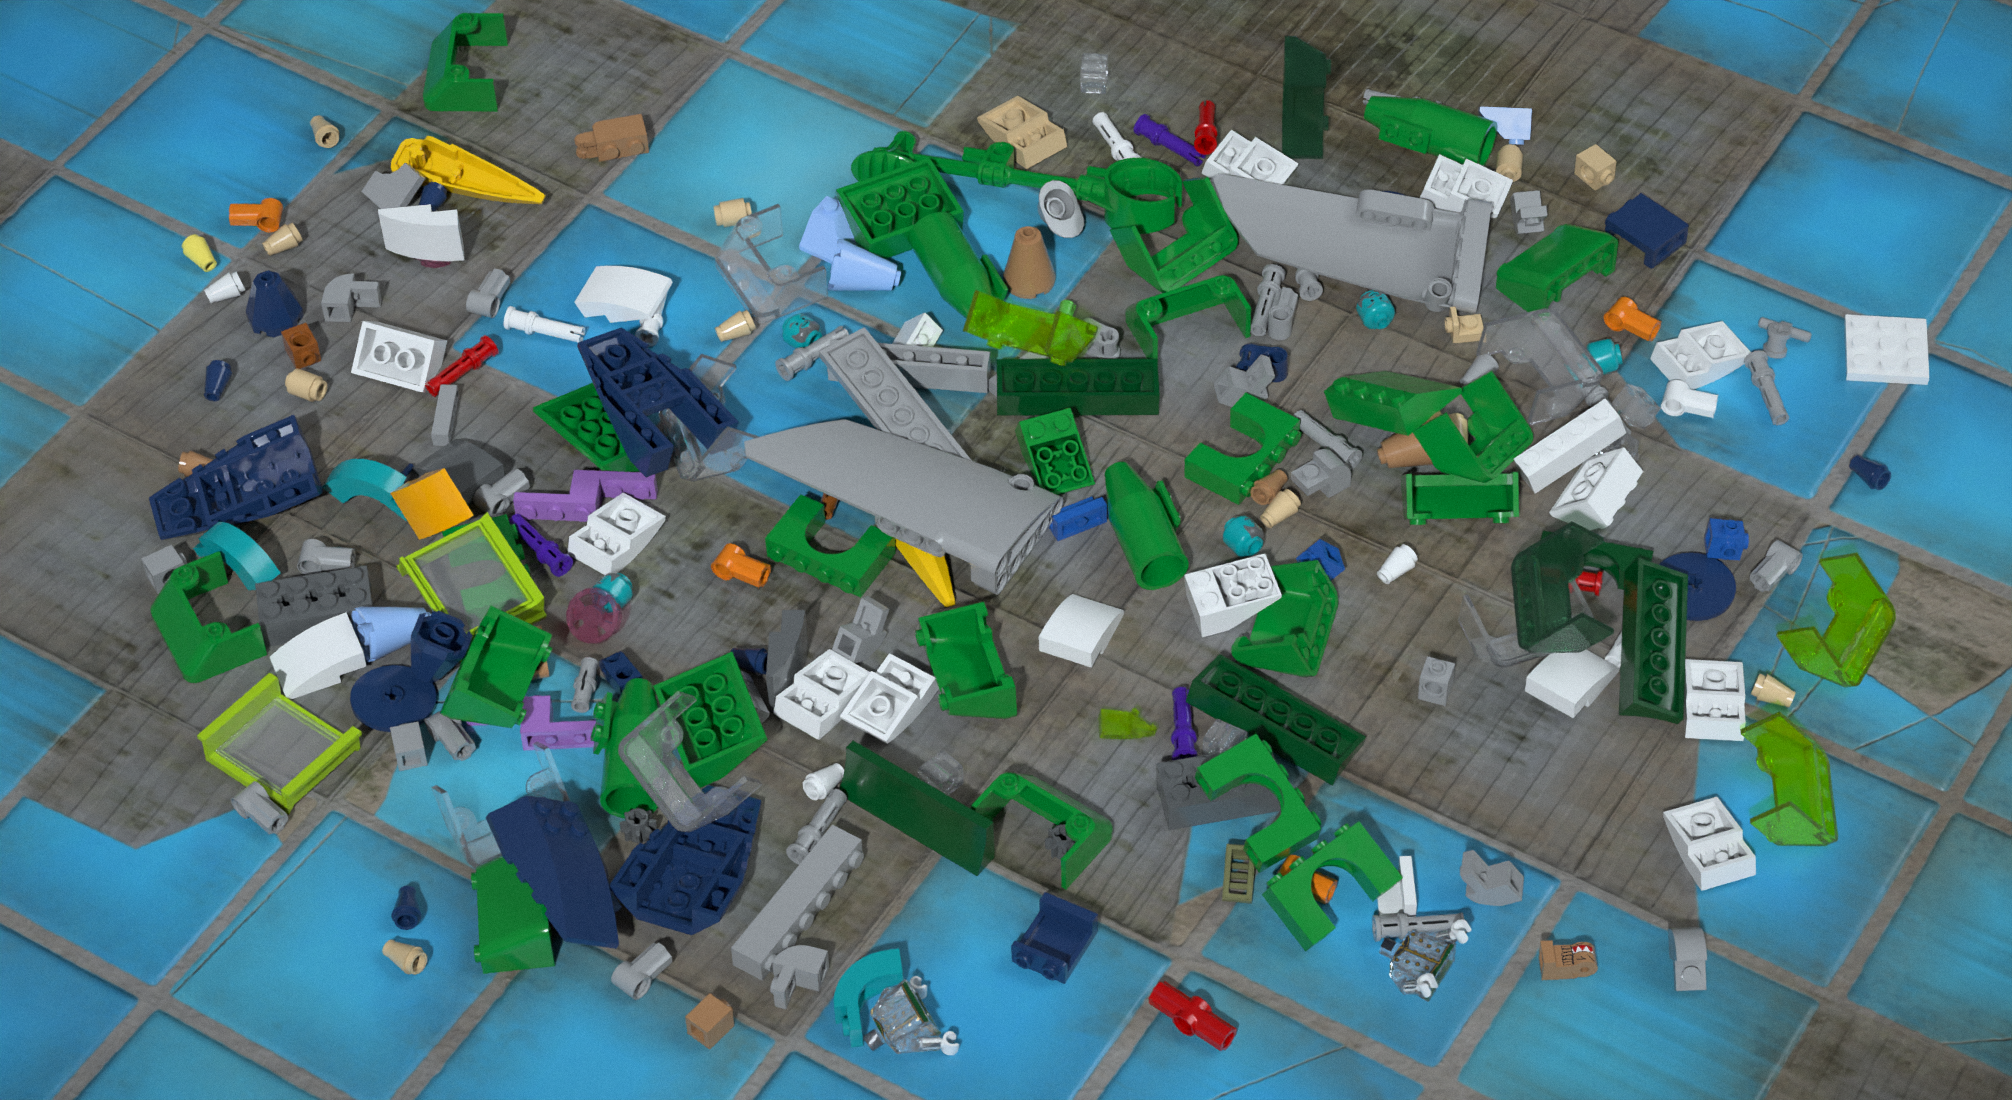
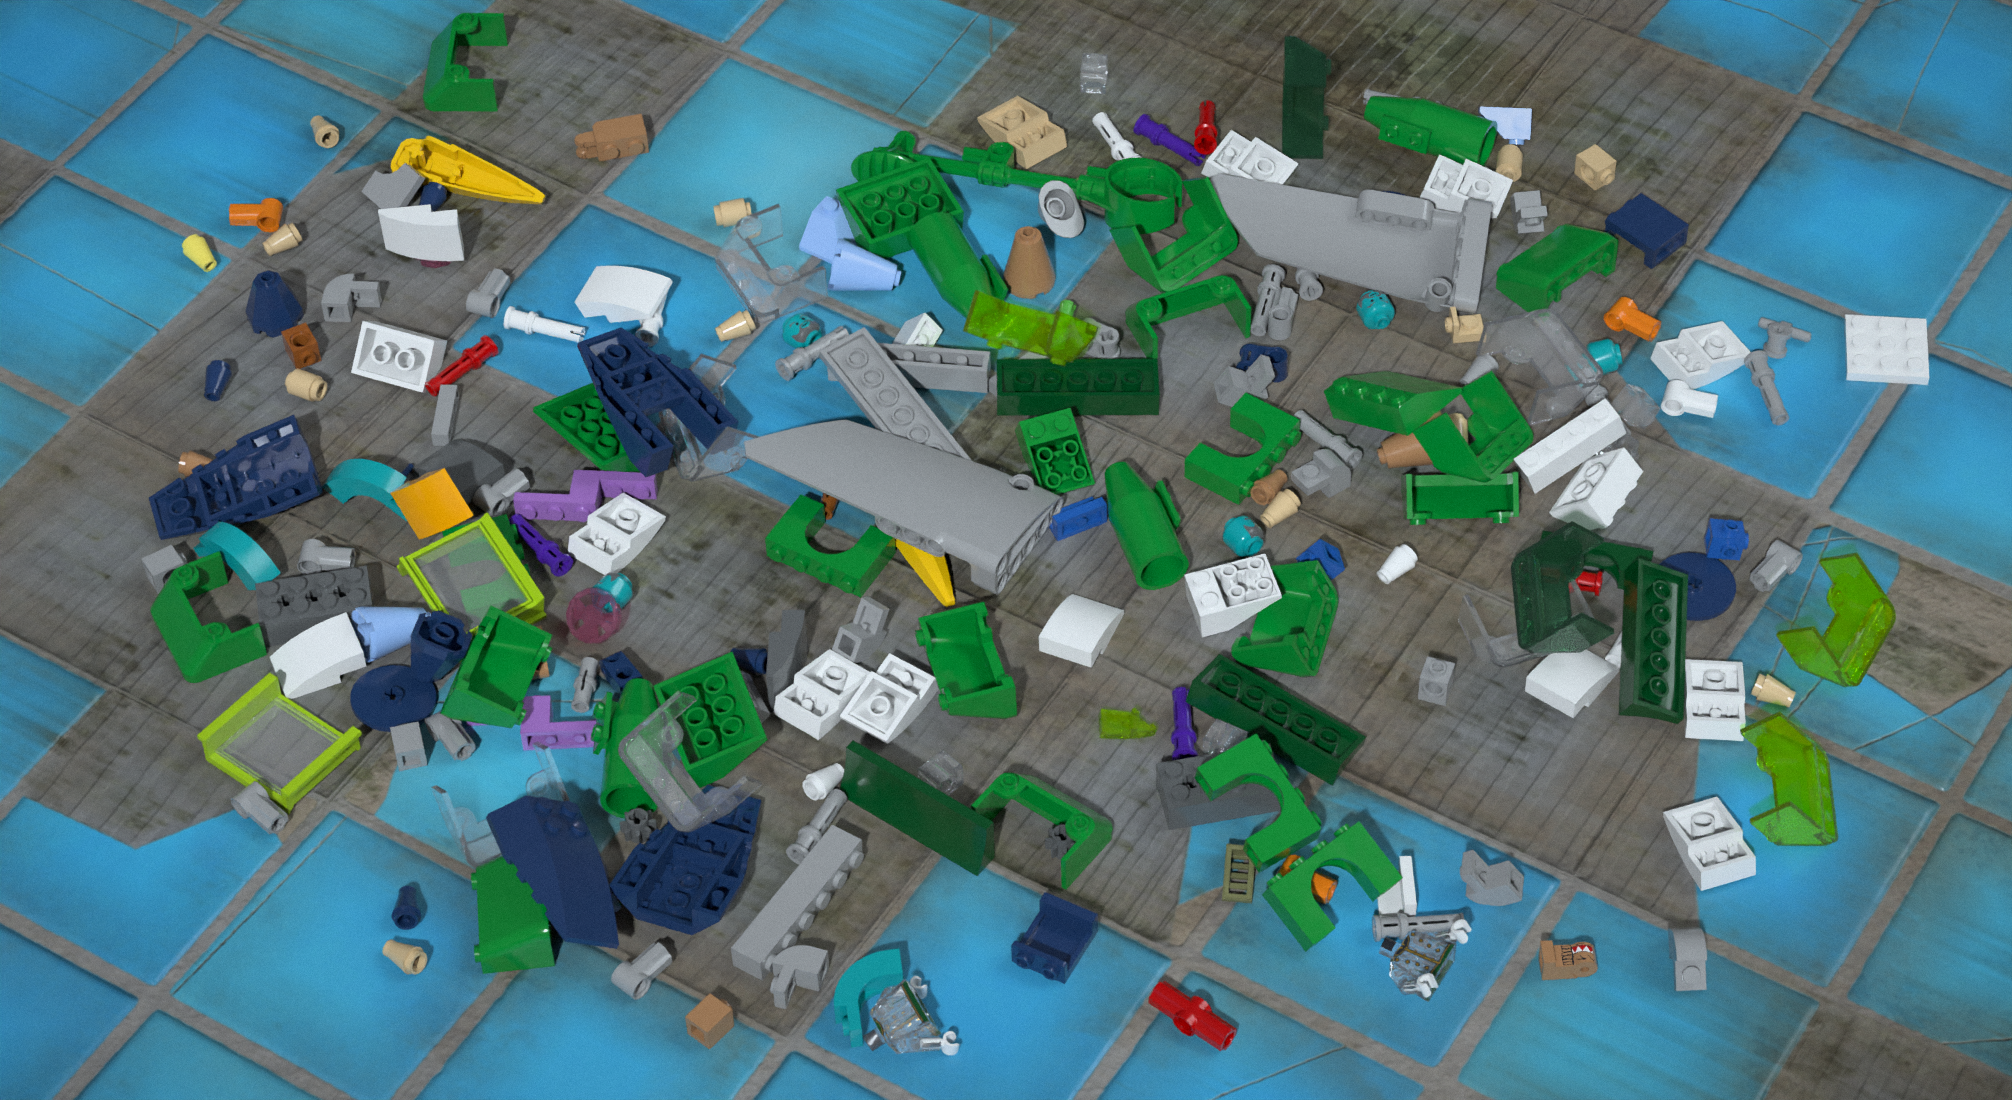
white cone [204,272,245,304] -> none
orange piece [711,543,771,588] -> none
dark blue cone [1849,455,1891,490] -> none

